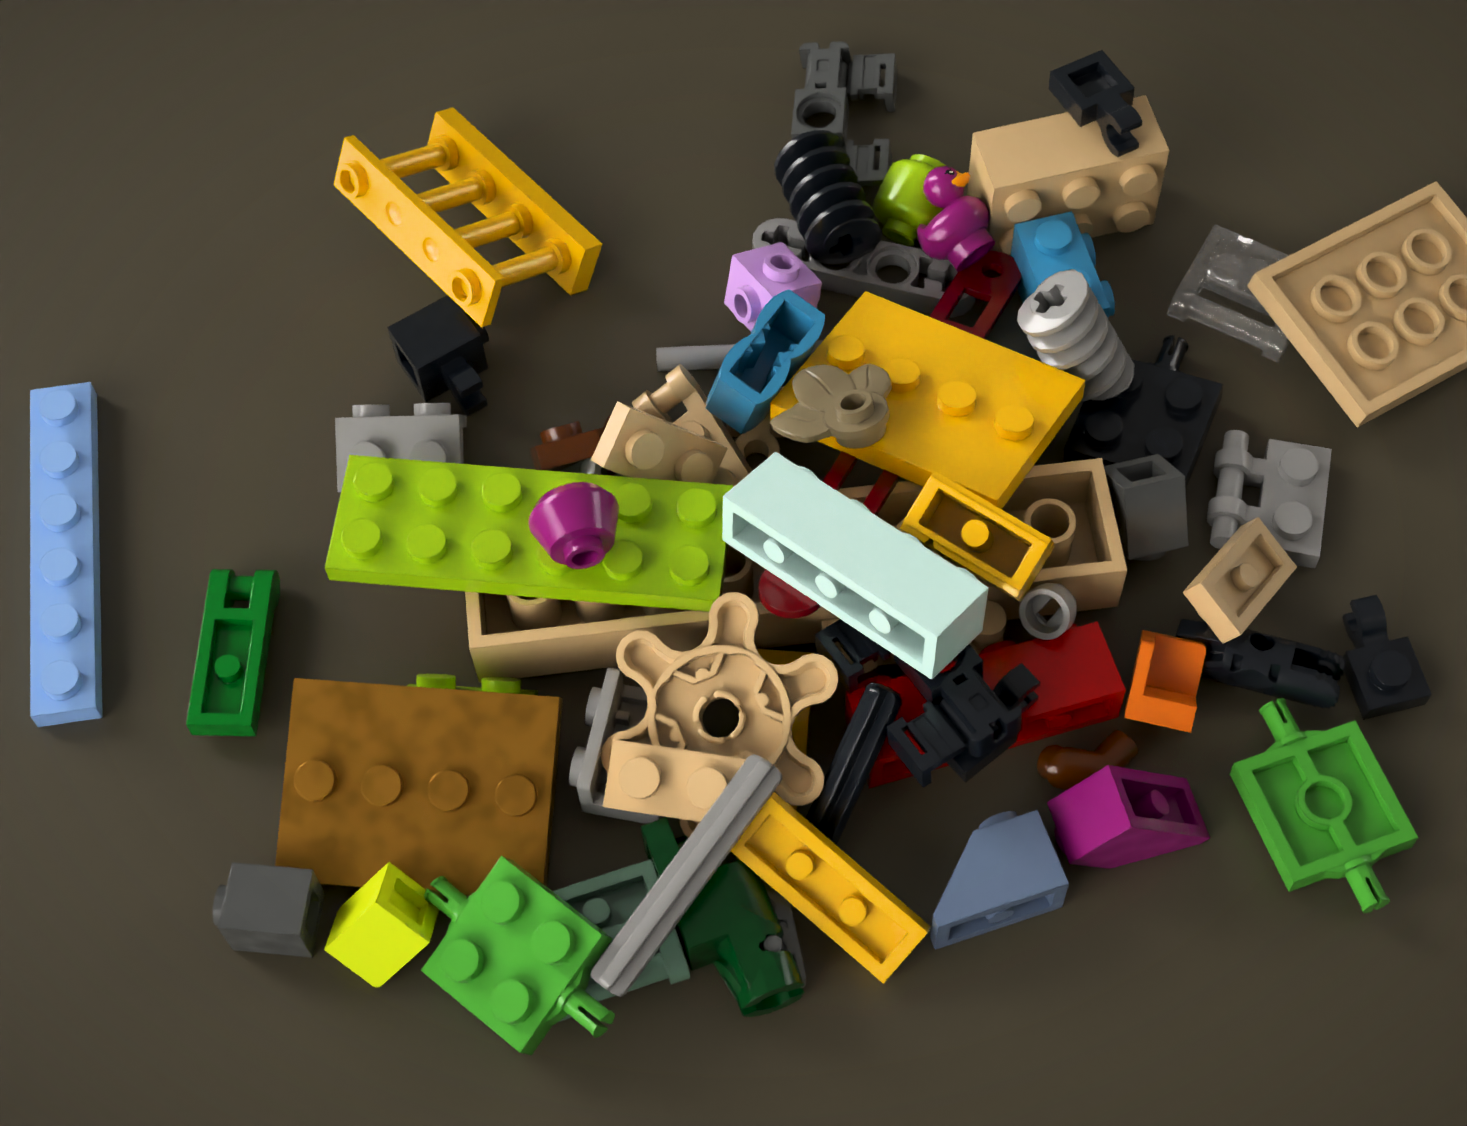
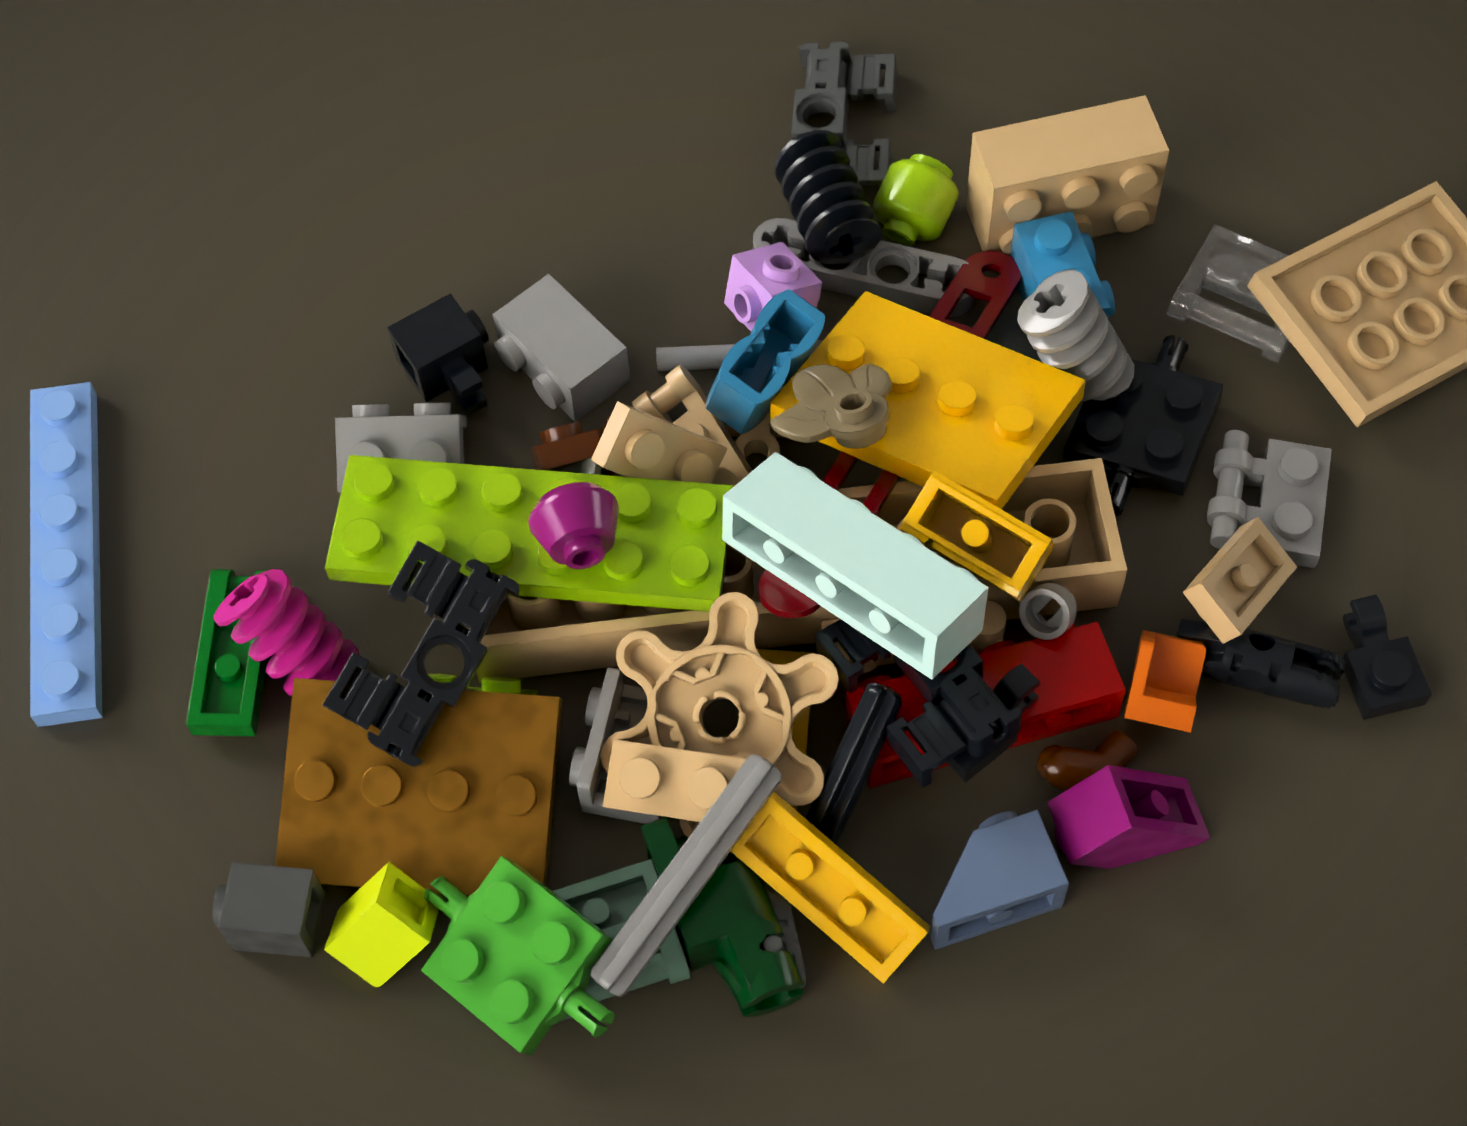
yellow fence [334,107,602,328] -> none
magenta animal [917,166,995,271] -> none
black plate [1049,50,1142,157] -> none
dark grey brick [1104,454,1189,561] -> none
bright green plate [1229,698,1418,914] -> none
none -> dark pink piece [213,569,359,696]
none -> black piece [322,540,519,768]
none -> light grey brick [492,274,631,422]

